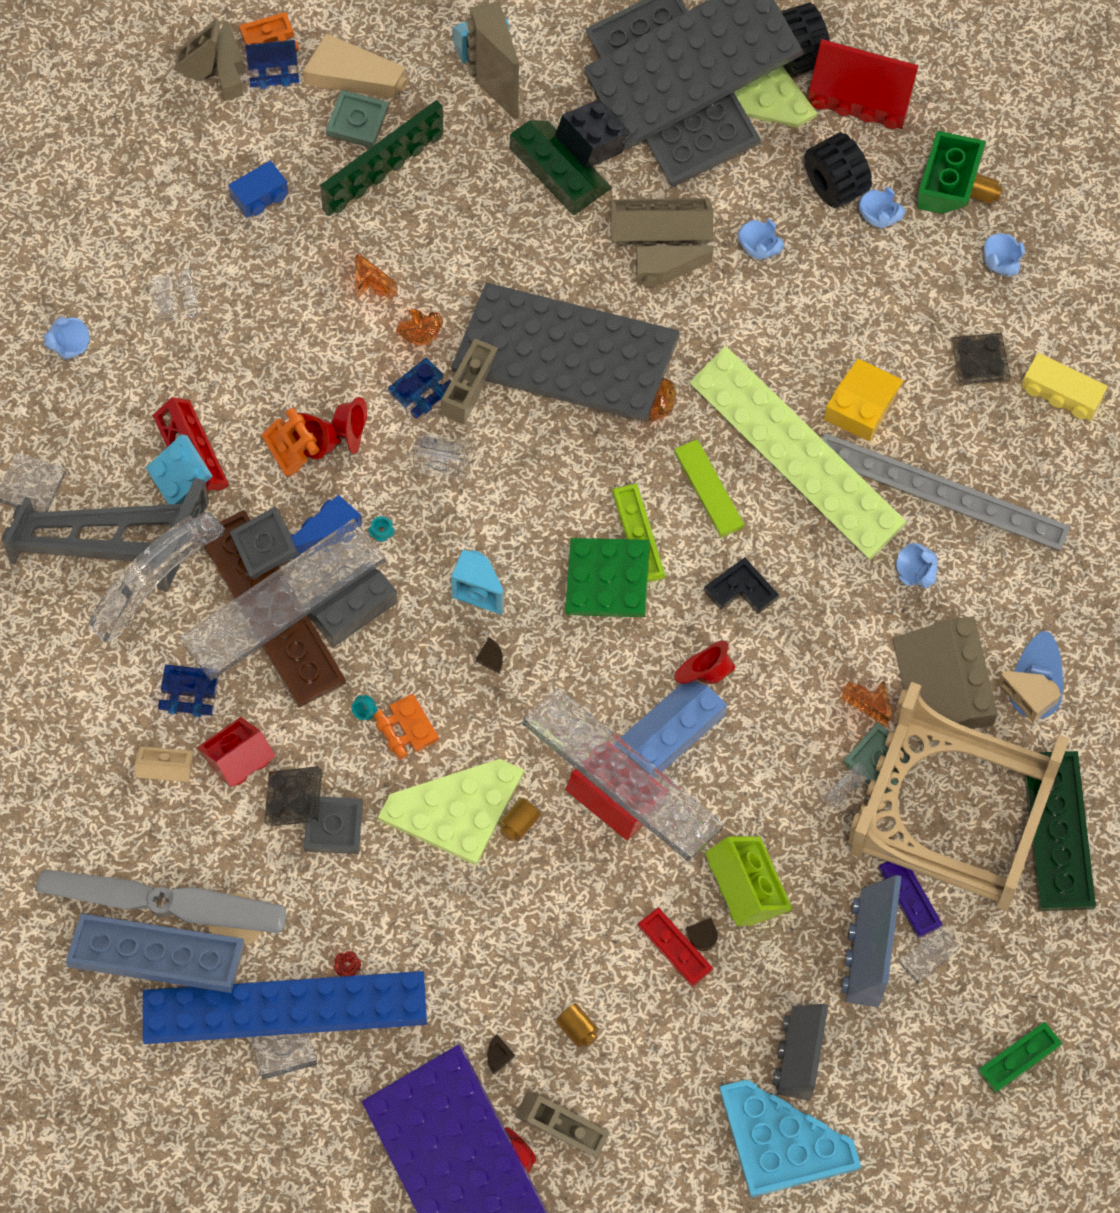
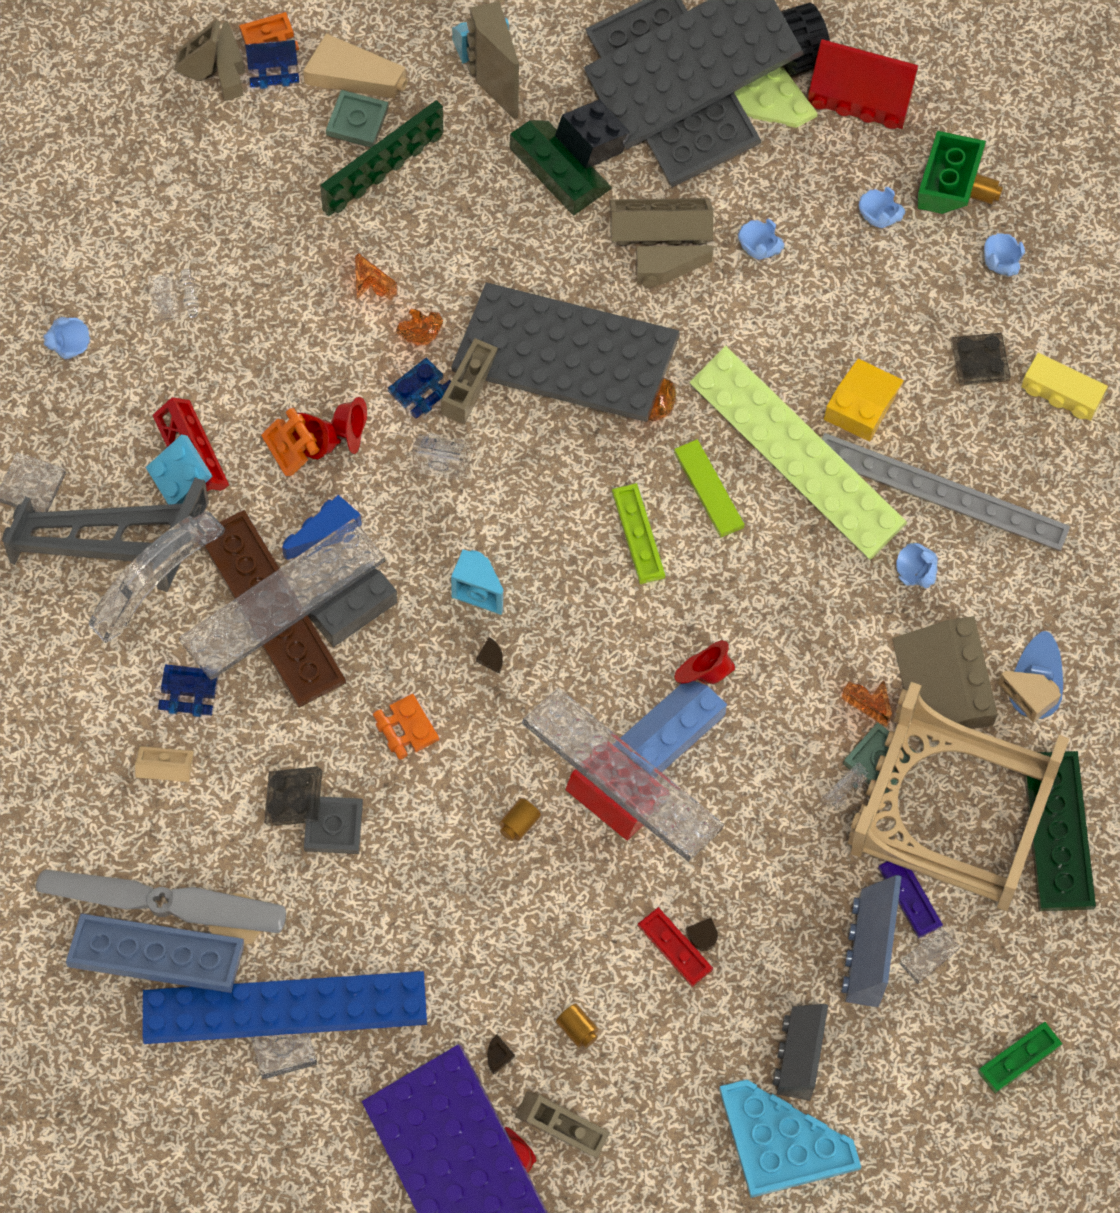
red slope [197,717,276,788] -> none
blue brick [228,160,289,218] -> none
dark grey plate [230,506,299,579] -> none
clear red plate [334,951,361,976] -> none
teal plate [351,695,377,720] -> none
teal plate [368,516,395,542] -> none
yellowish green plate [378,759,524,866] -> none
green plate [565,538,650,618] -> none
black plate [704,557,779,614] -> none
lime slope [705,836,793,926] -> none
black wheel [804,132,872,208] -> none

